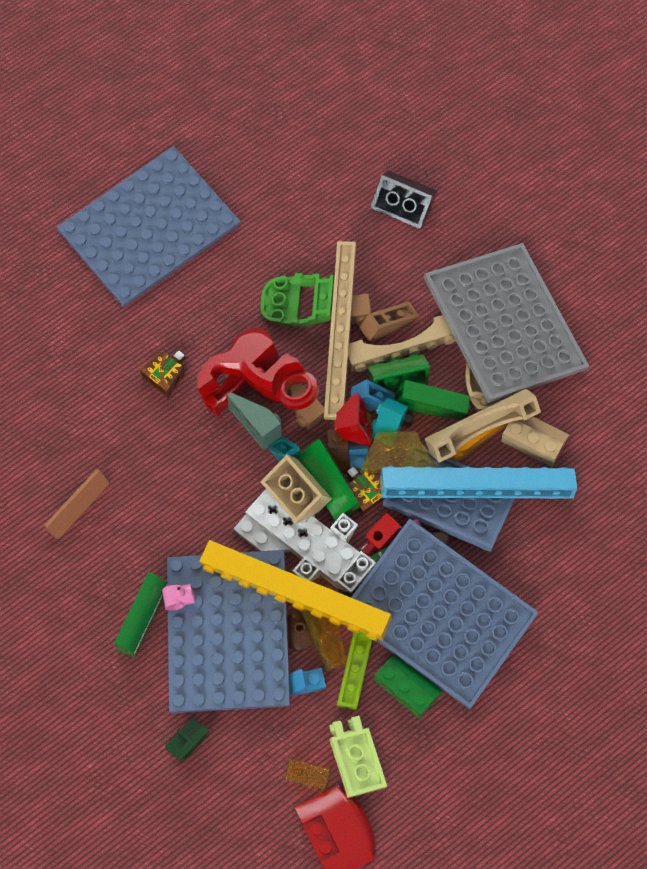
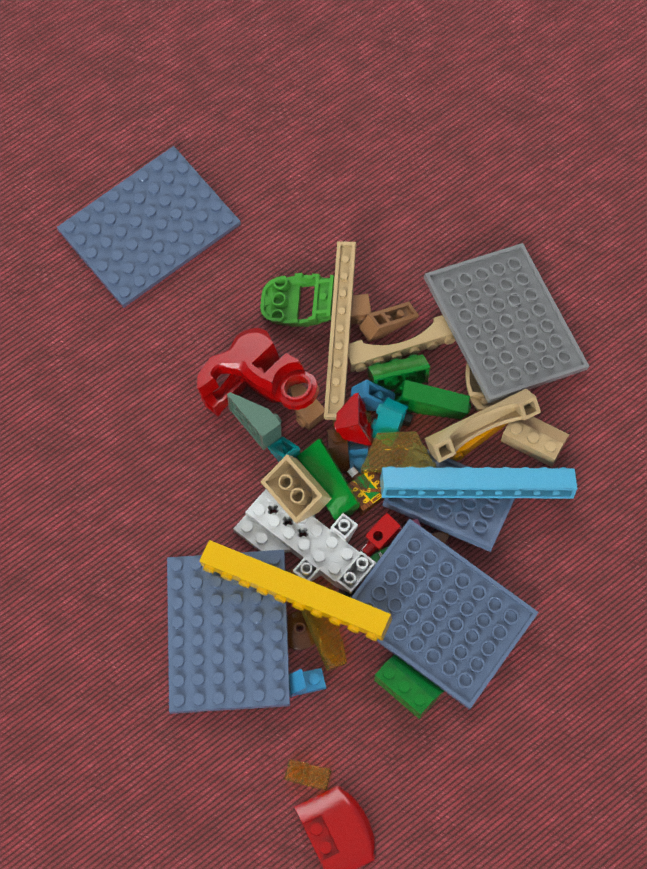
nougat slope [45,469,109,539] -> none
green brick [114,572,168,659] -> none
torso [140,351,186,398] -> none
bright pink piece [162,584,195,611] -> none
dark green panel [165,718,210,764] -> none
yellowish green tile [329,716,387,798] -> none
lime tile [337,631,372,711] -> none
black slope [370,170,437,229] -> none

